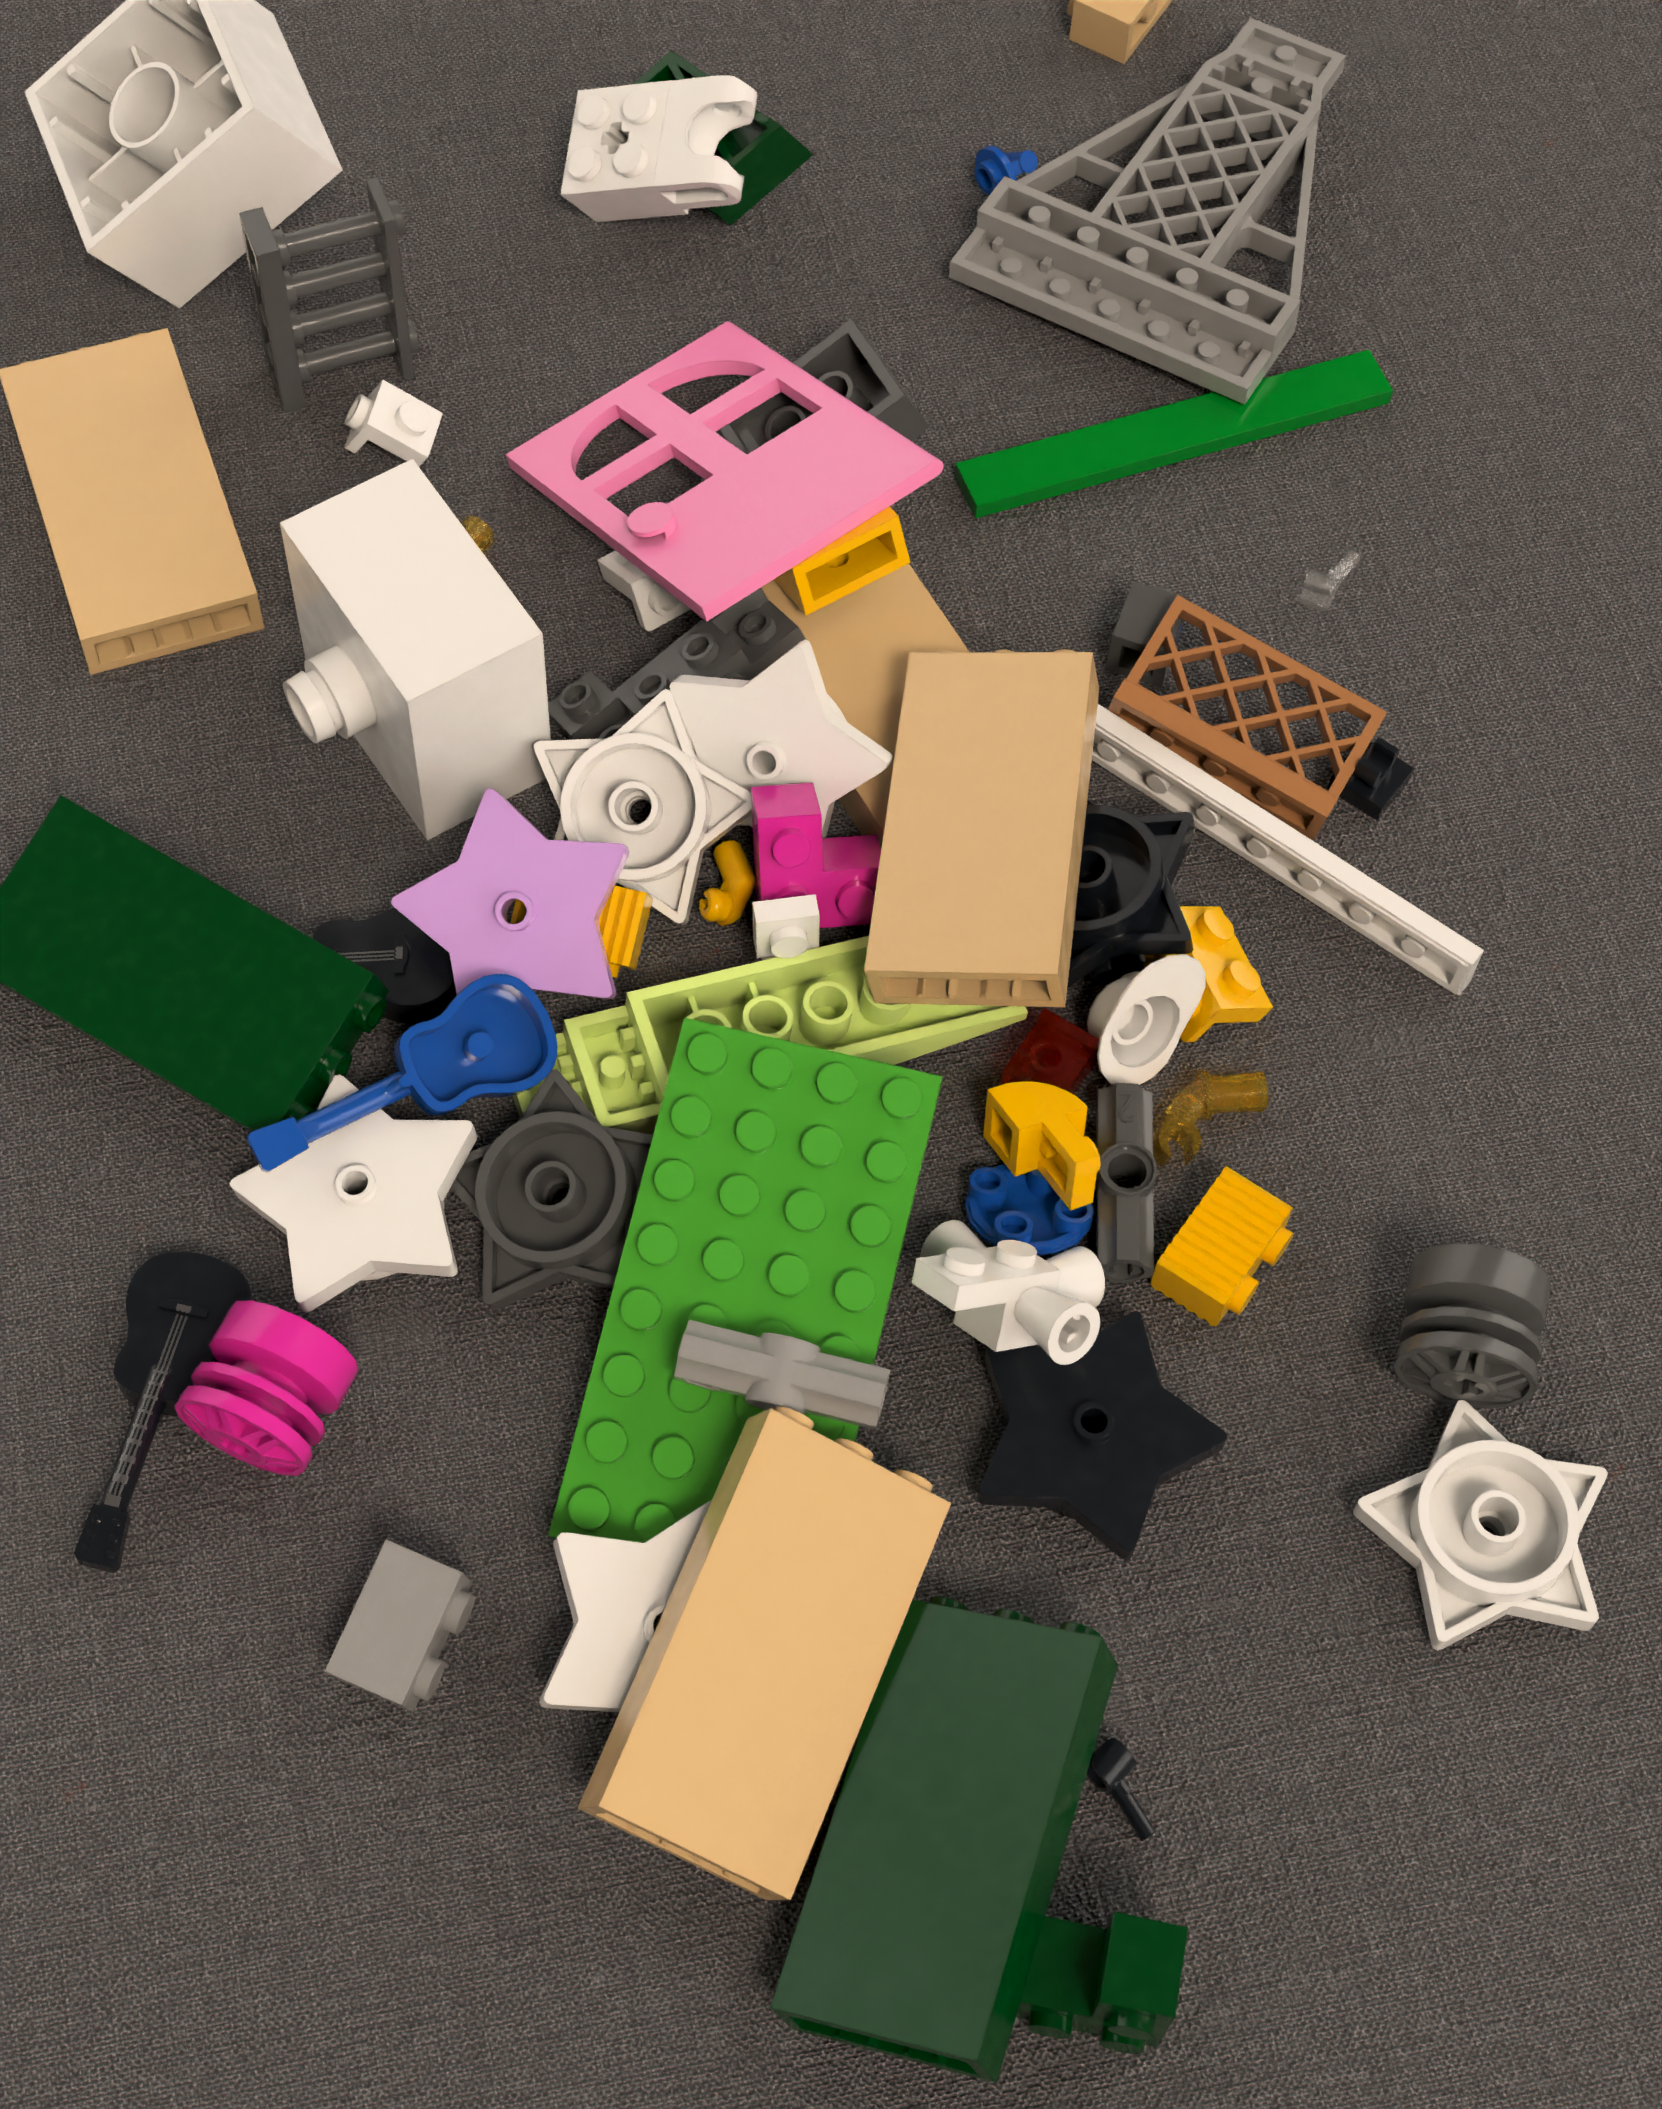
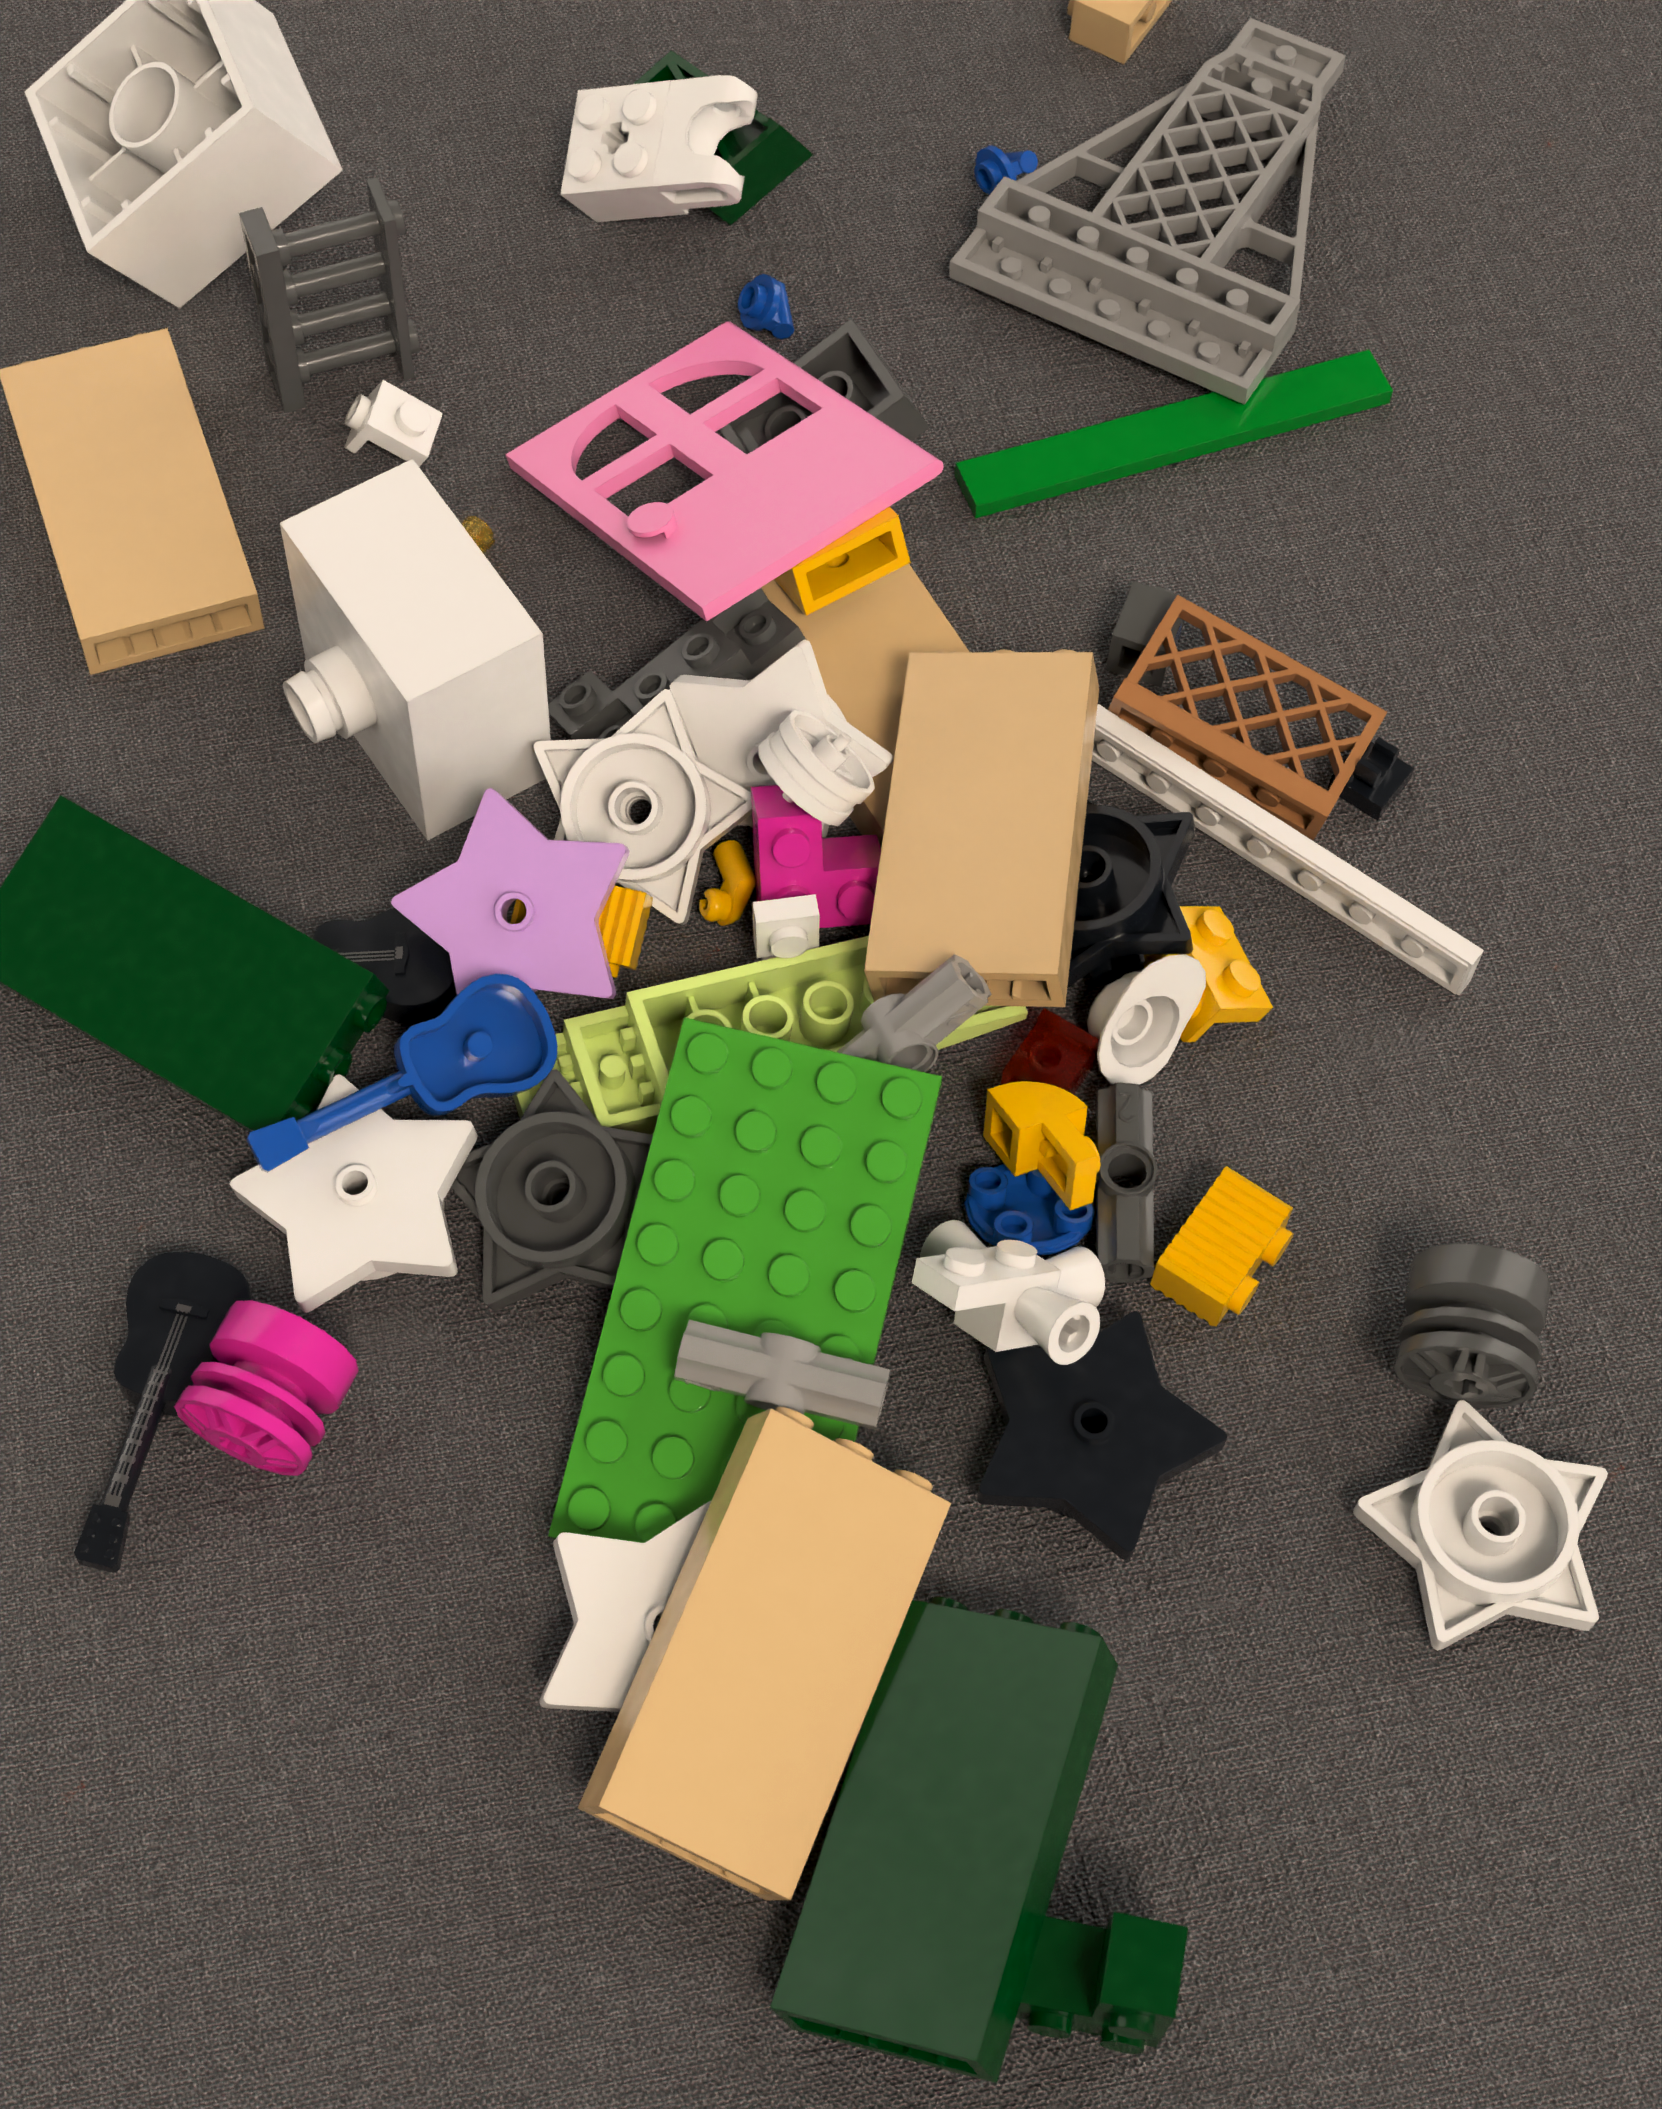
light grey brick [325,1540,475,1713] -> none
white bracket [597,550,690,631] -> none
black hand [1086,1738,1156,1842] -> none
clear yellow piece [1153,1070,1268,1168] -> none
clear hand [1298,551,1360,612] -> none
none -> blue plate [738,274,794,339]
none -> white wheel [758,710,875,826]
none -> light grey piece [837,954,992,1072]

